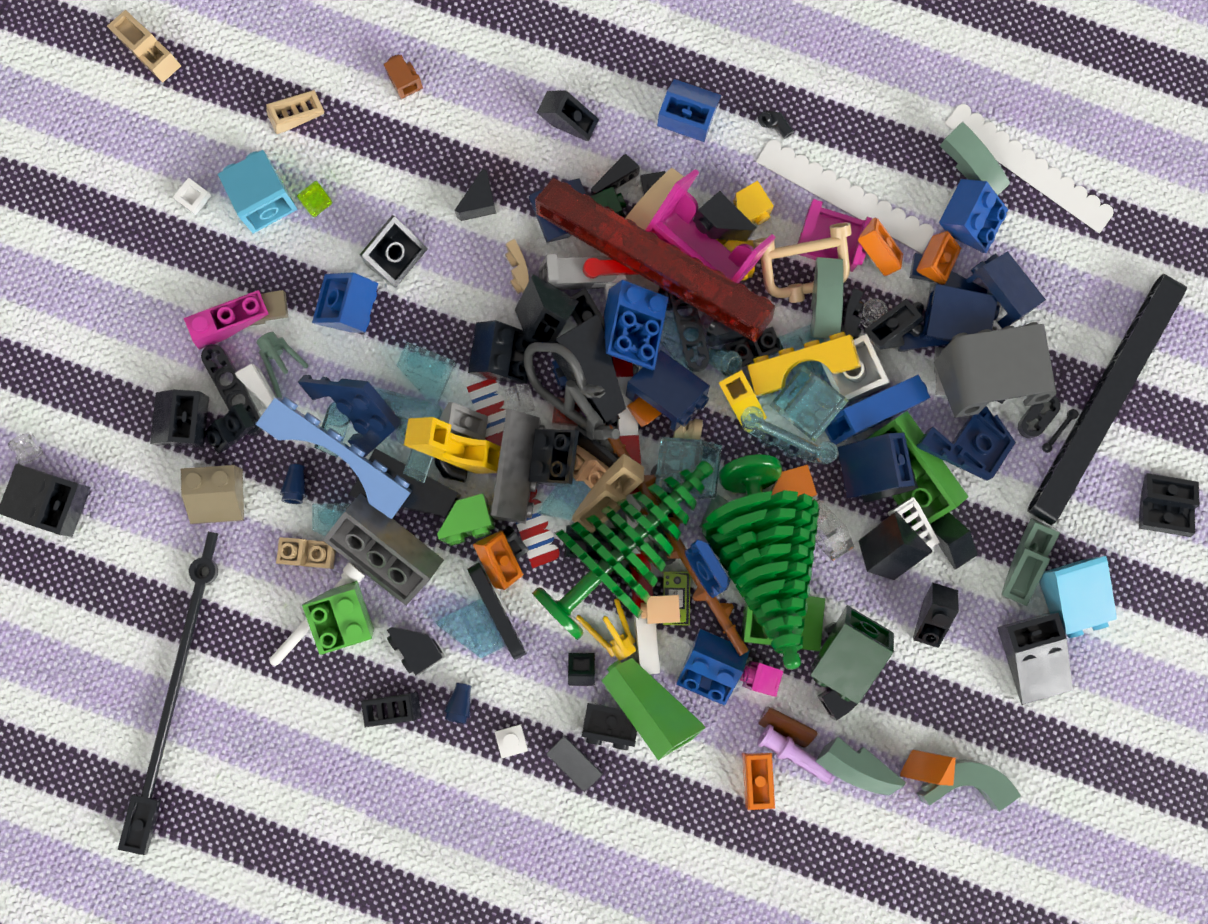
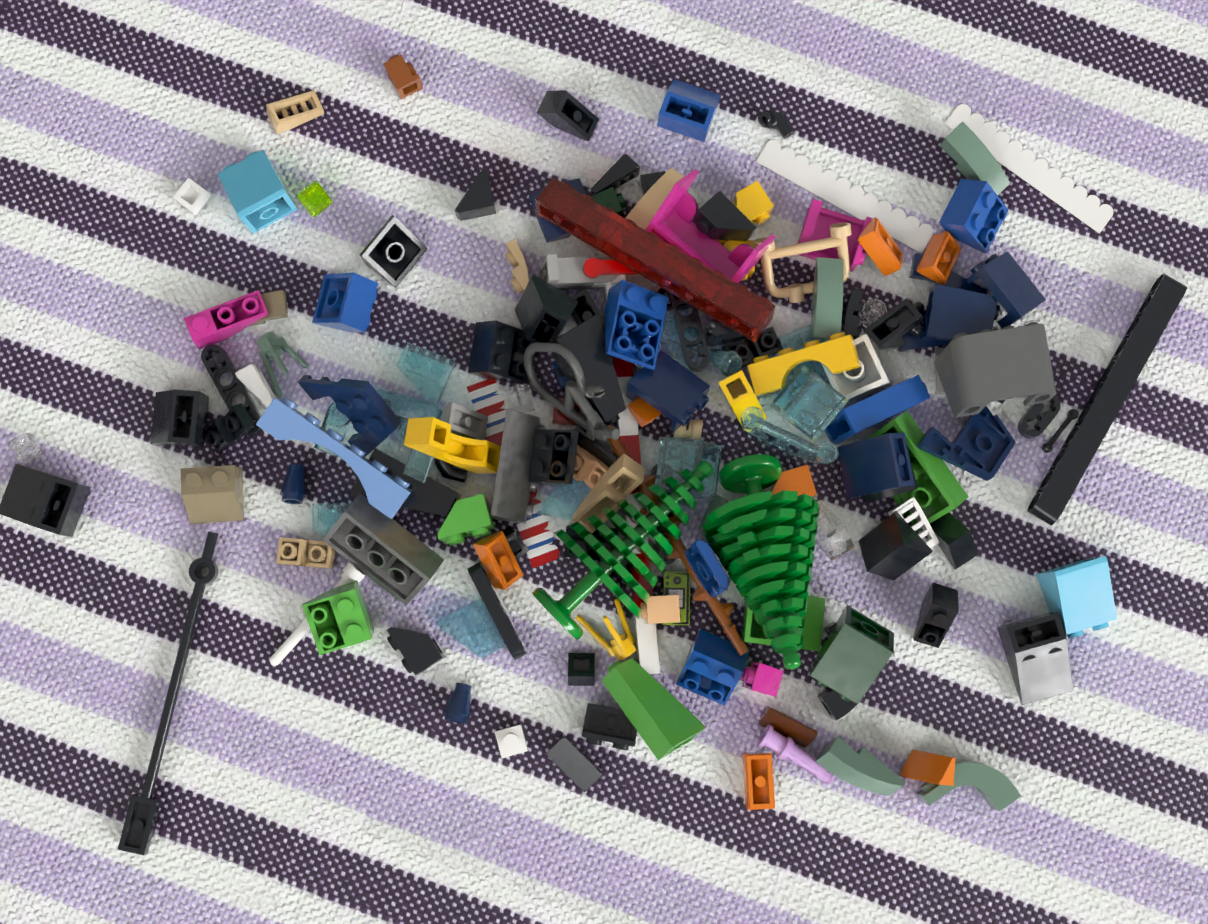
tan slope [107,10,181,83] -> none
black slope [361,692,421,727] -> none
sand green slope [1001,518,1060,606] -> none
black slope [1139,473,1200,537] -> none

